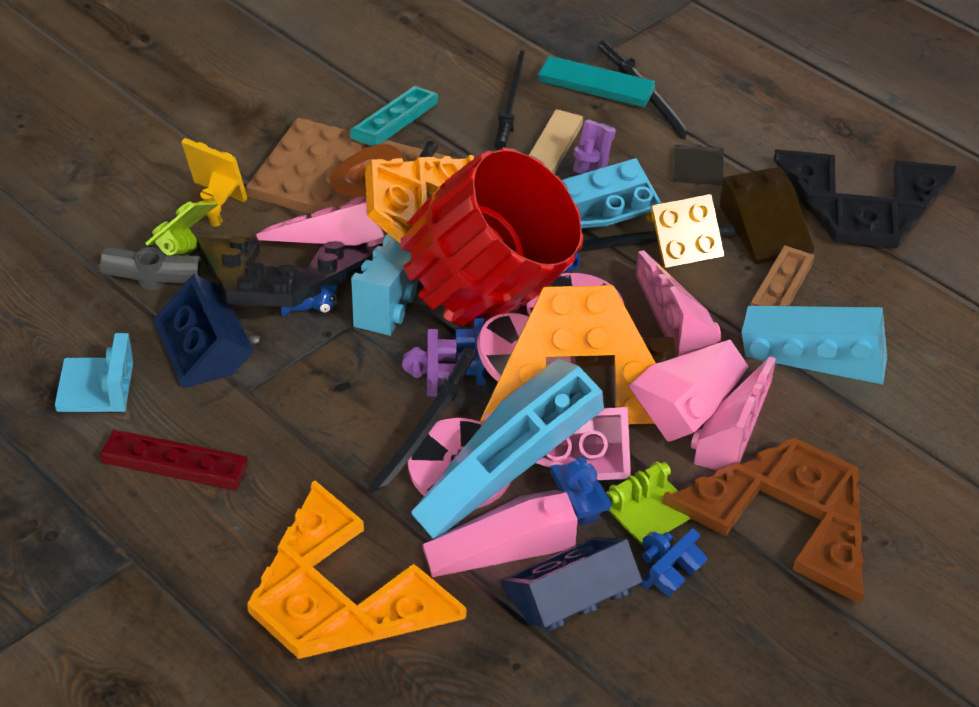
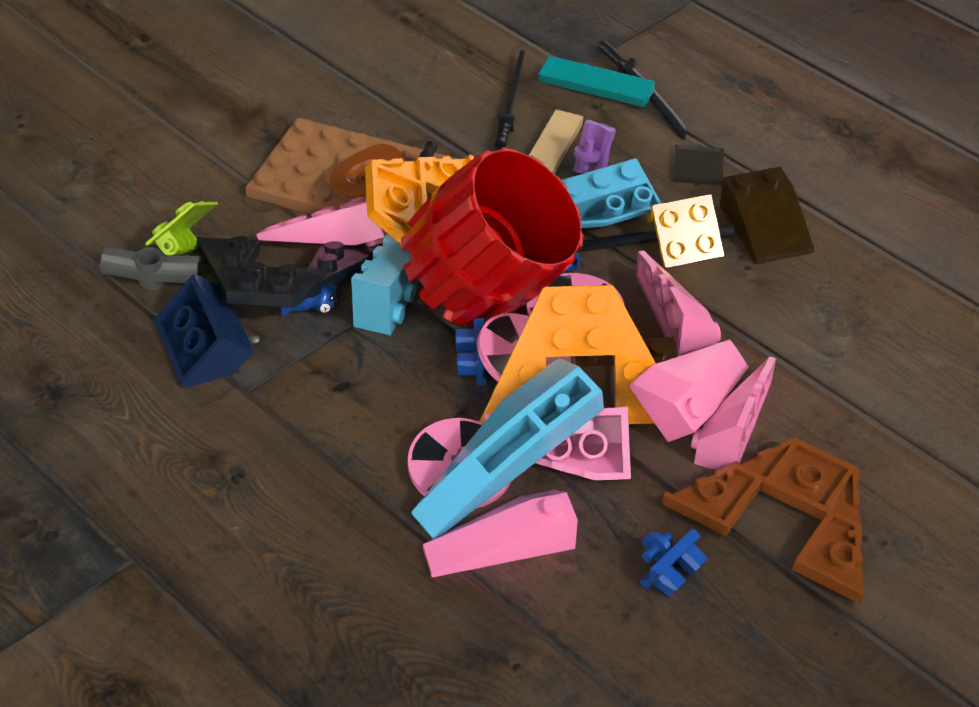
medium azure bracket [55,333,133,412] -> none
dark red tile [100,429,248,491] -> none
yellow plate [181,138,247,227] -> none
light orange wing [247,481,466,659] -> none
teal tile [350,86,439,146] -> none
black sword [368,347,477,492] -> none
medium lavender hips [402,329,456,397] -> none
dark blue slope [500,537,643,630] -> none
blue hips [550,456,611,525] -> none
lime hinge [606,461,690,546] -> none
medium azure wedge [741,306,887,385] -> none
medium nougat plate [750,245,814,306] -> none
black wing [773,149,956,248] -> none

